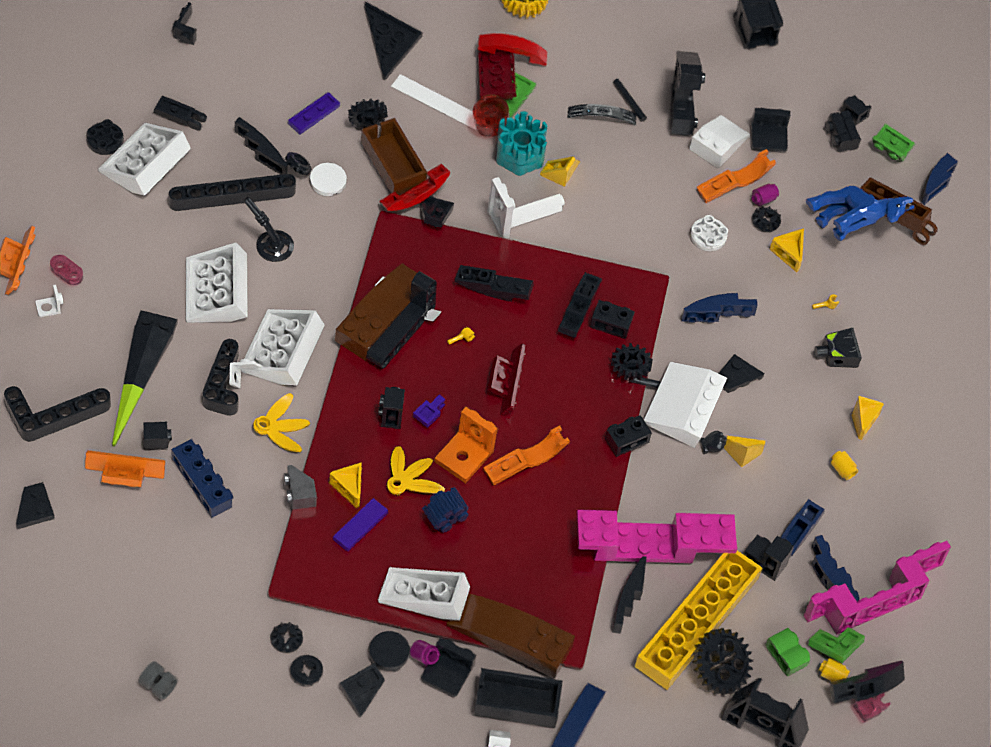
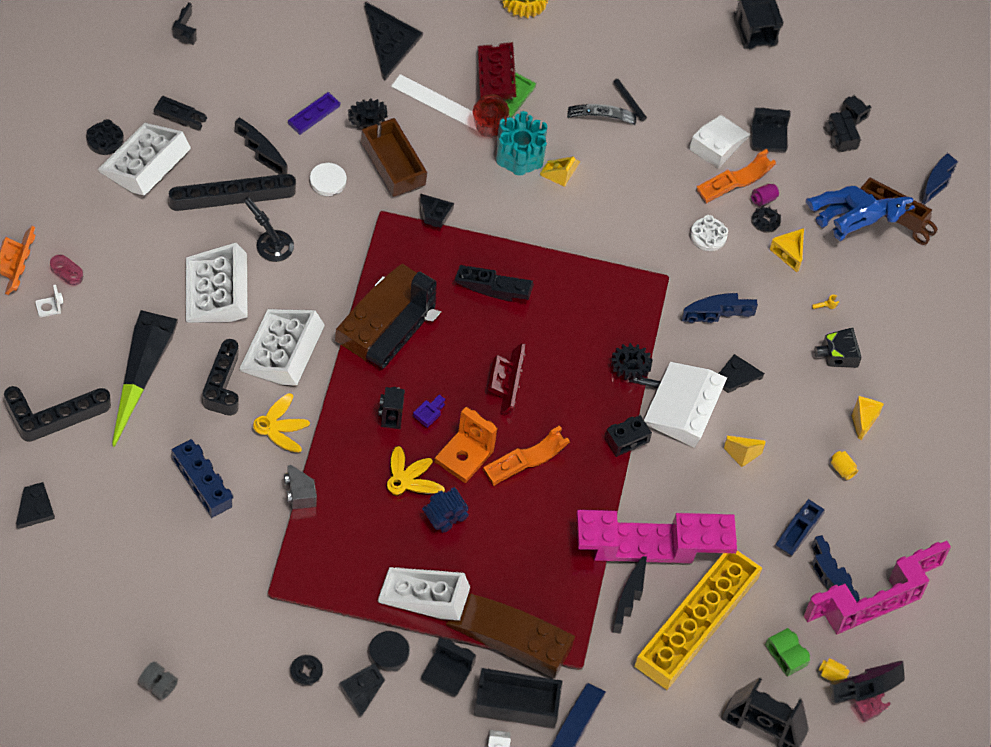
orange bracket [85,451,165,487] -> none
black brick [143,421,172,449] -> none
white bracket [229,359,262,388] -> none
black gear [271,622,303,653] -> none
black gear [285,152,312,175] -> none
yellow slope [329,462,362,509] -> none
dark purple tile [333,498,388,552] -> none
red slope [379,163,451,211] -> none
magenta brick [410,640,439,665] -> none
yellow hand [447,327,475,345] -> none
red slope [477,33,547,66] -> none
white piece [487,177,565,239] -> none
black slope [558,272,602,338] -> none
black brick [590,300,635,339] -> none
black wedge [671,51,705,135] -> none
black gear [692,628,753,695] -> none
black animal [699,430,726,454] -> none
black brick [744,534,794,581] -> none
bright green plate [809,627,865,663] -> none
bright green bracket [872,123,915,162] -> none

